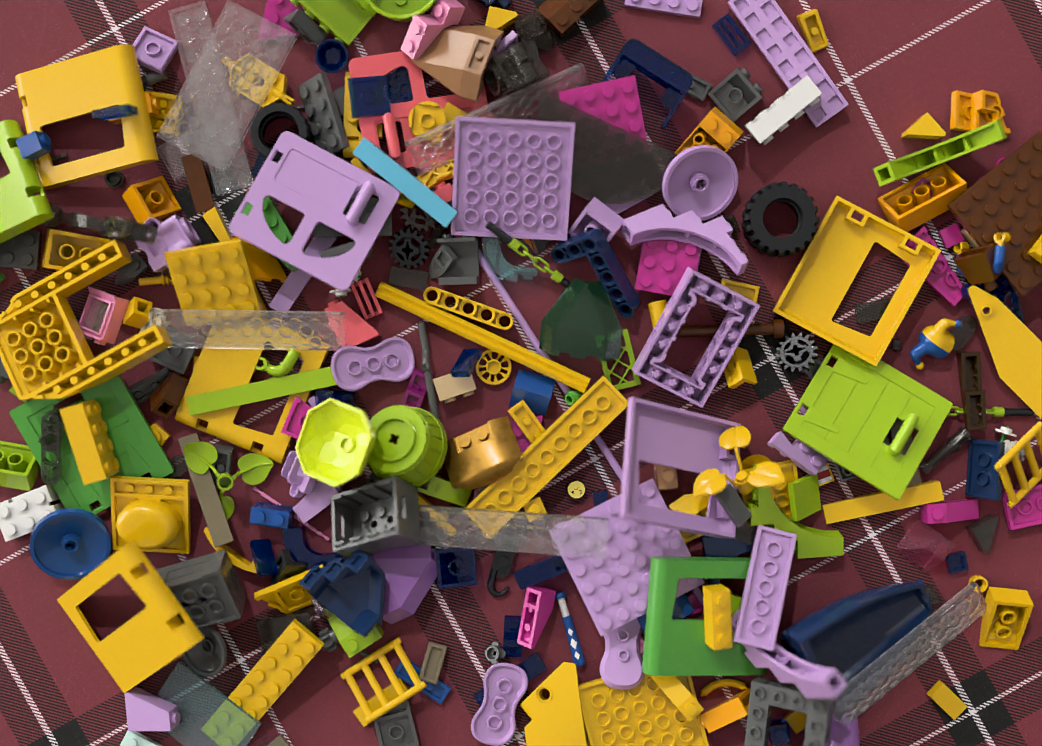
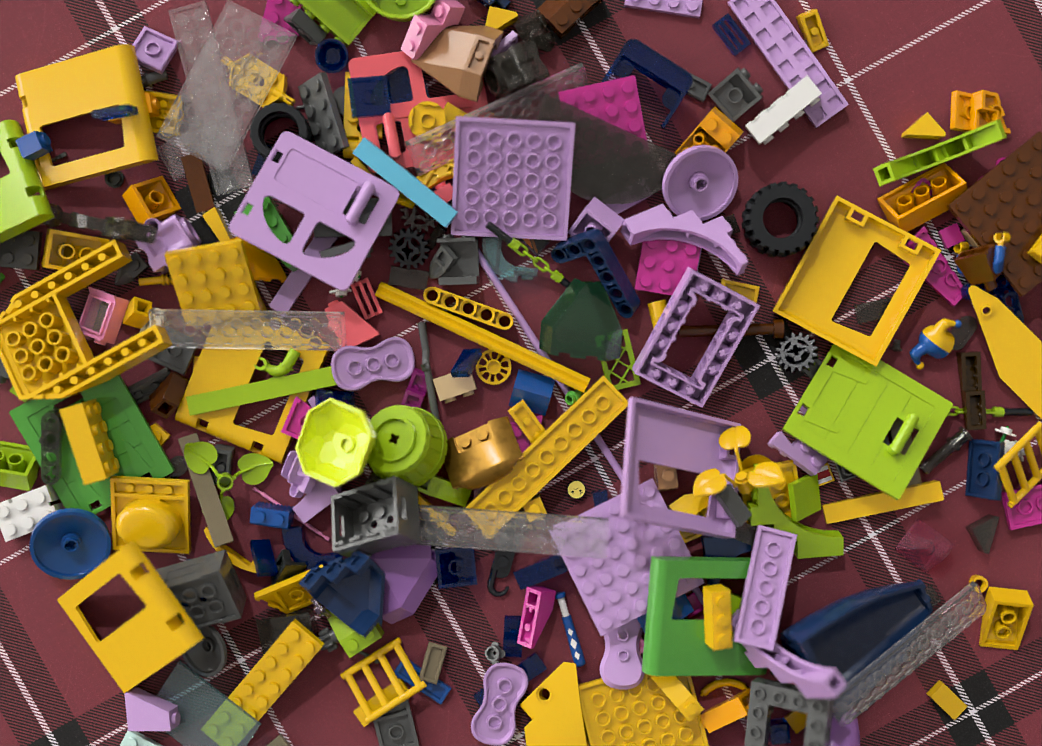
yellow panel [724,347,757,389] -> none
dark pink slope [920,499,979,524] -> none
clear blue tile [944,551,969,574] -> none

